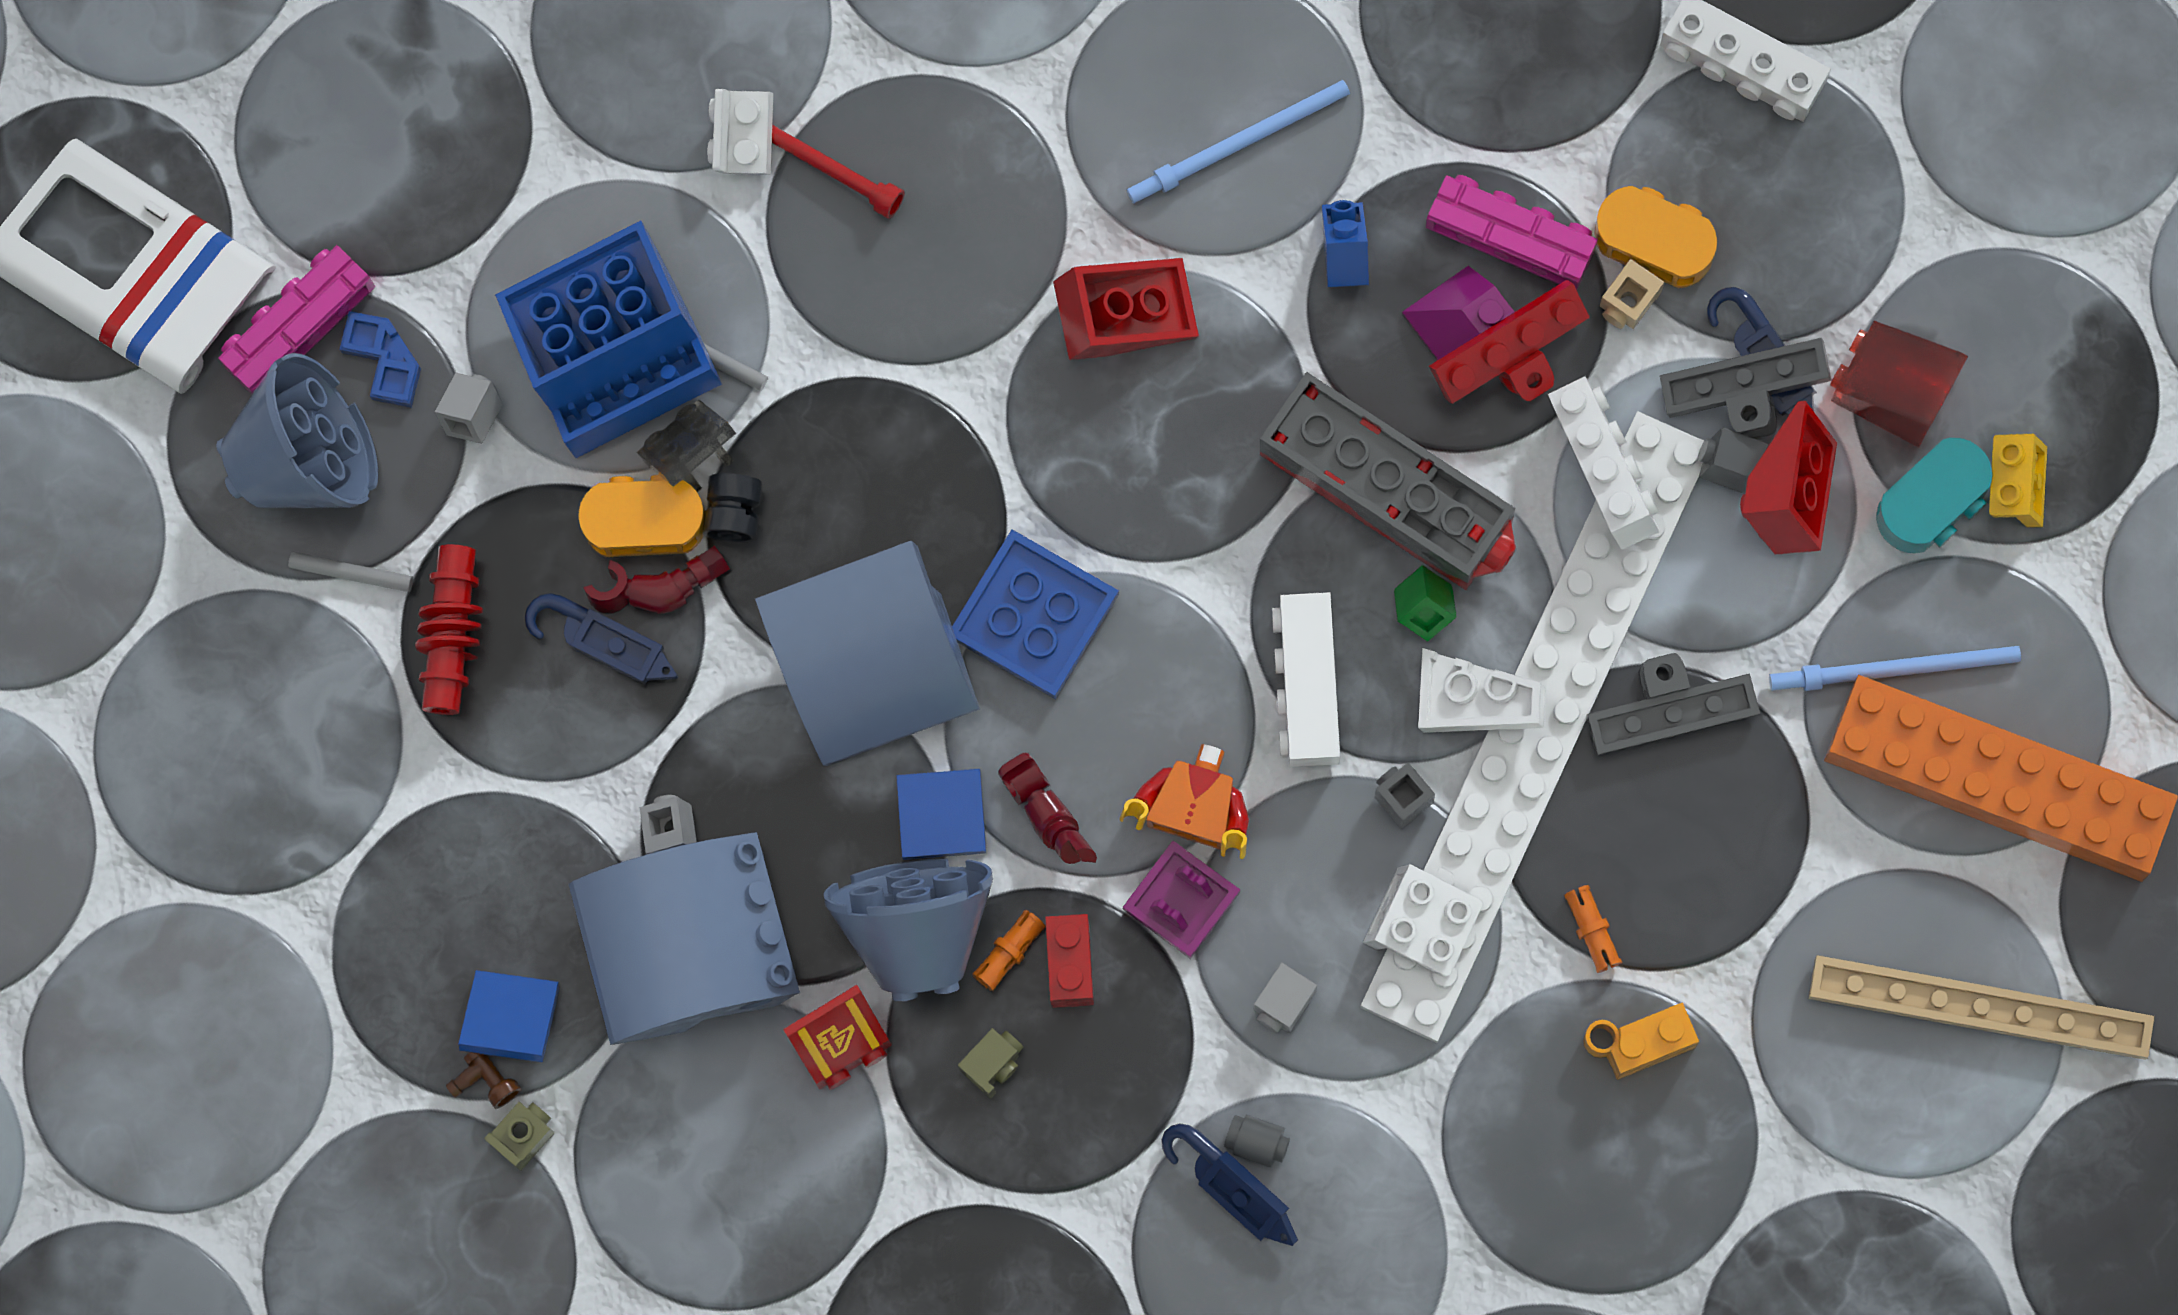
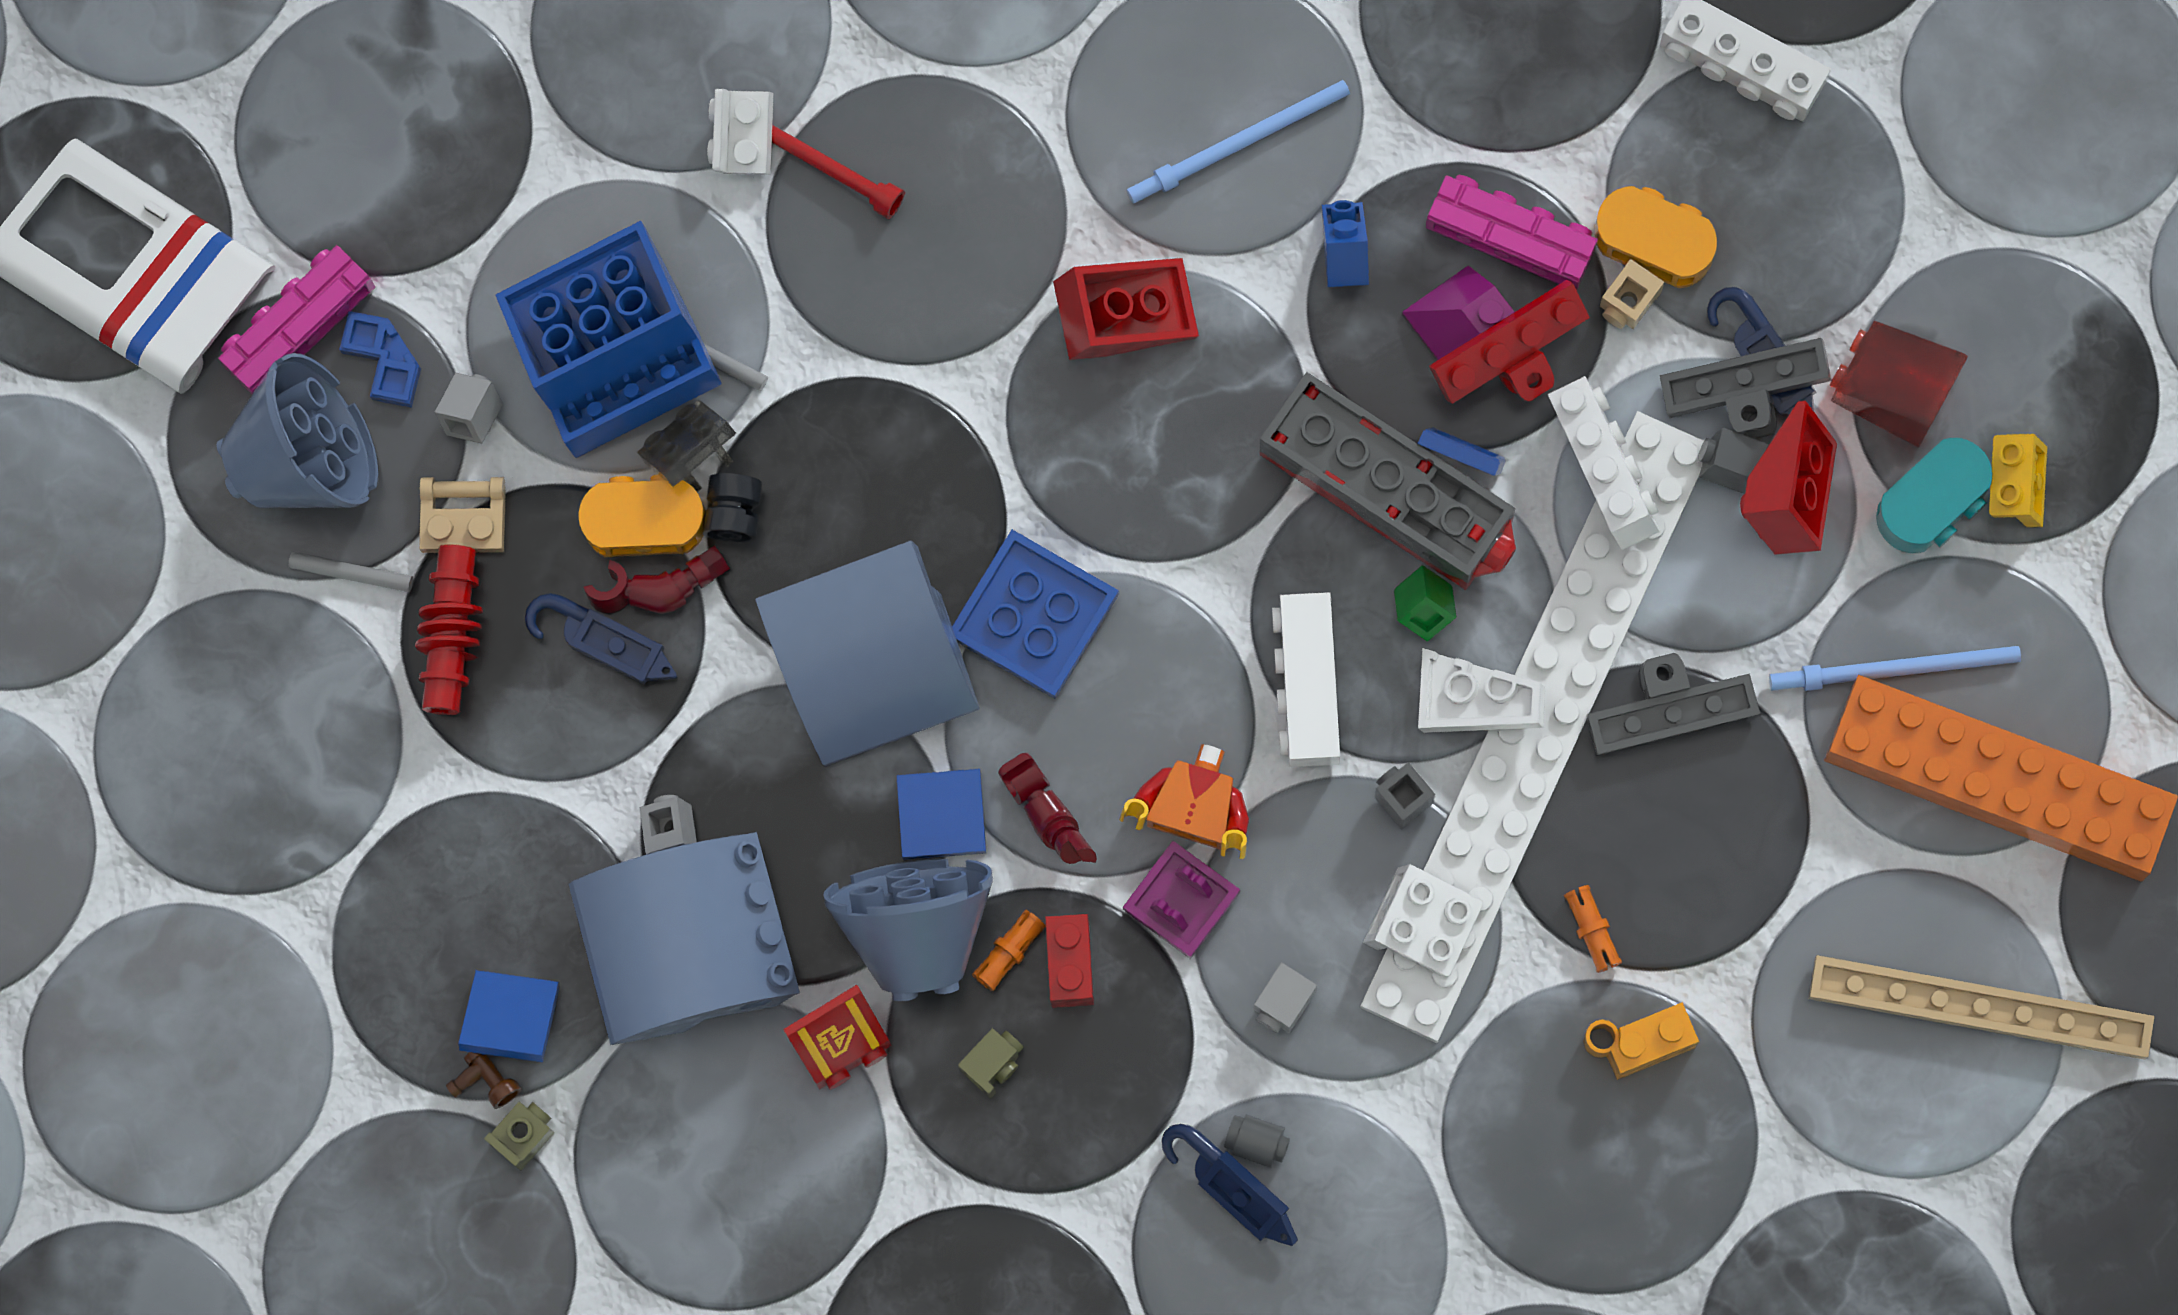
none -> tan plate [419,477,505,553]
none -> blue tile [1418,427,1506,476]

